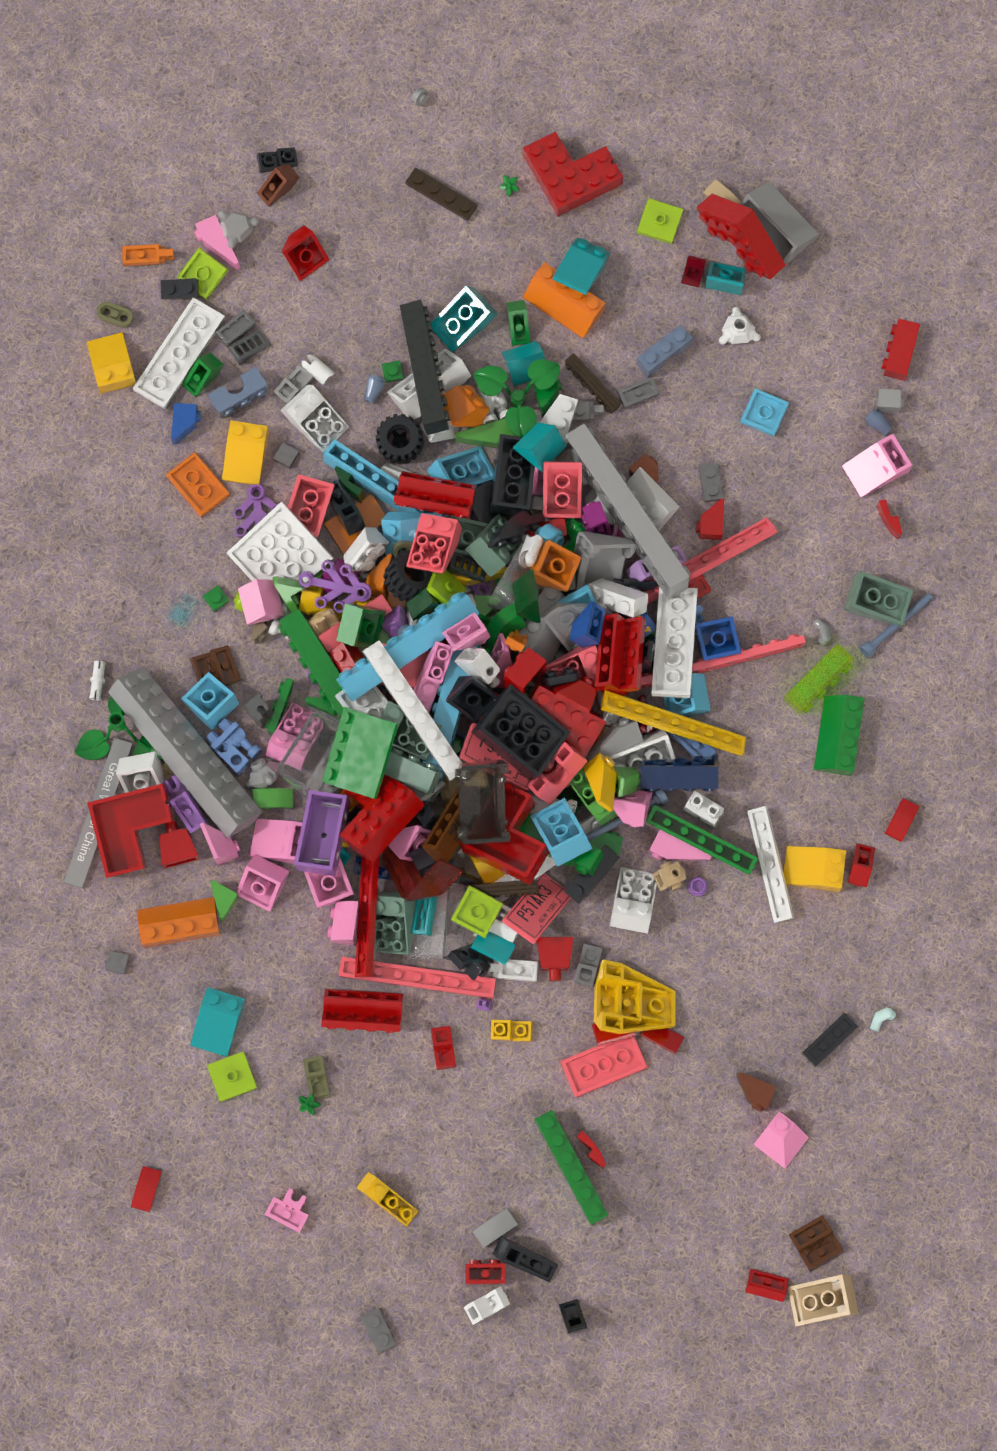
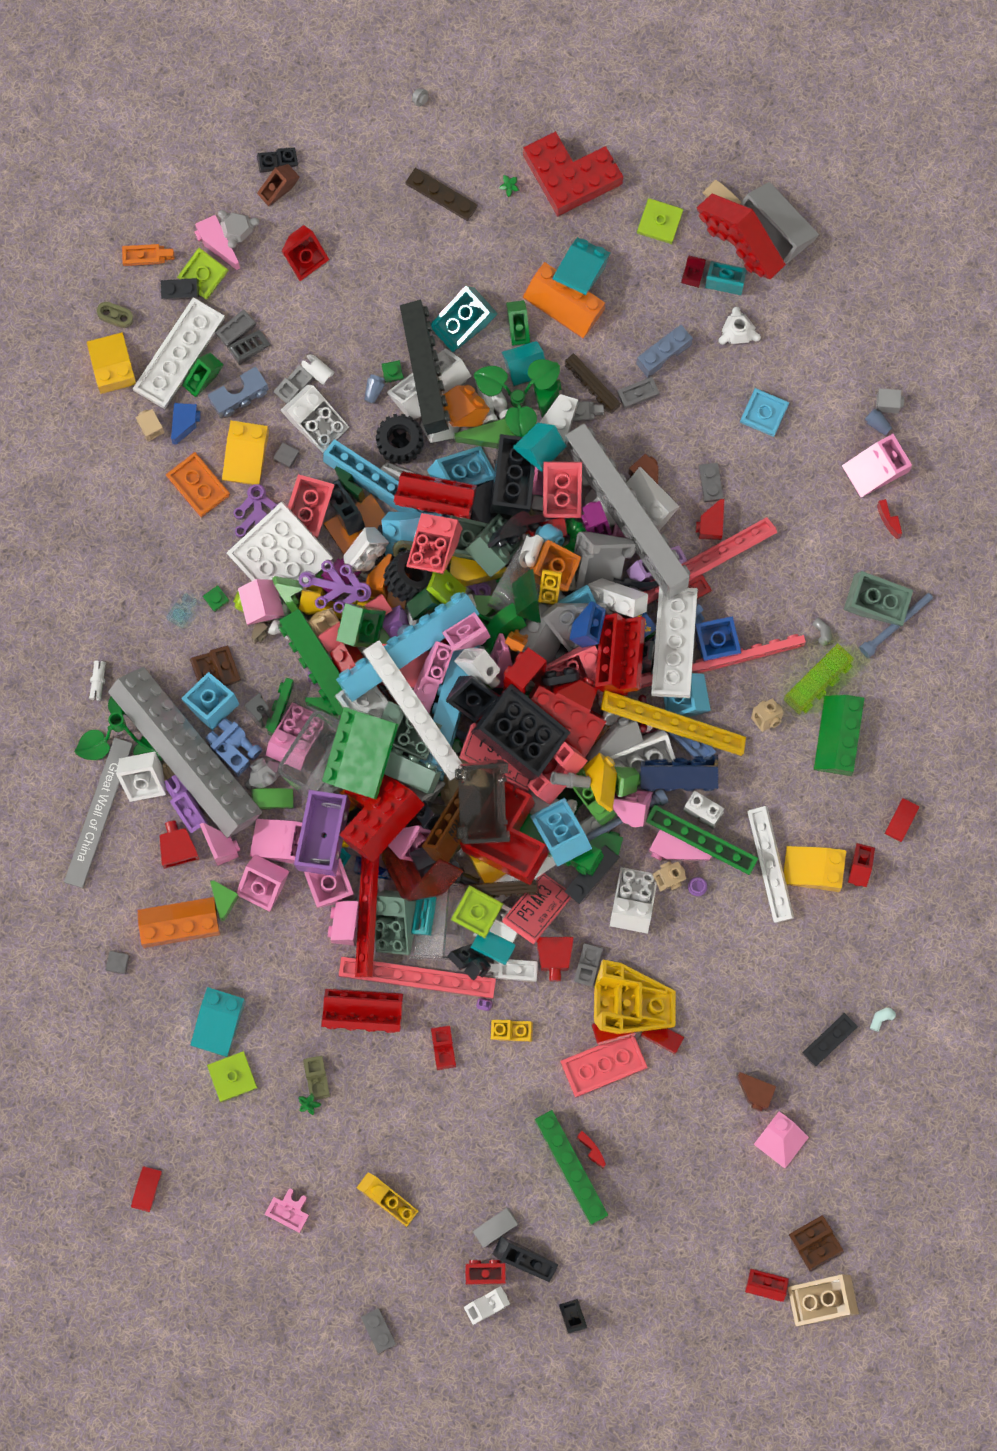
red piece [87,783,175,878] -> none
black slope [448,552,486,583] -> none
red brick [881,318,920,381] -> none
none -> tan brick [136,409,164,441]
none -> yellow slope [538,569,562,605]
none -> light grey pin [550,772,591,789]
none -> tan brick [751,698,783,732]

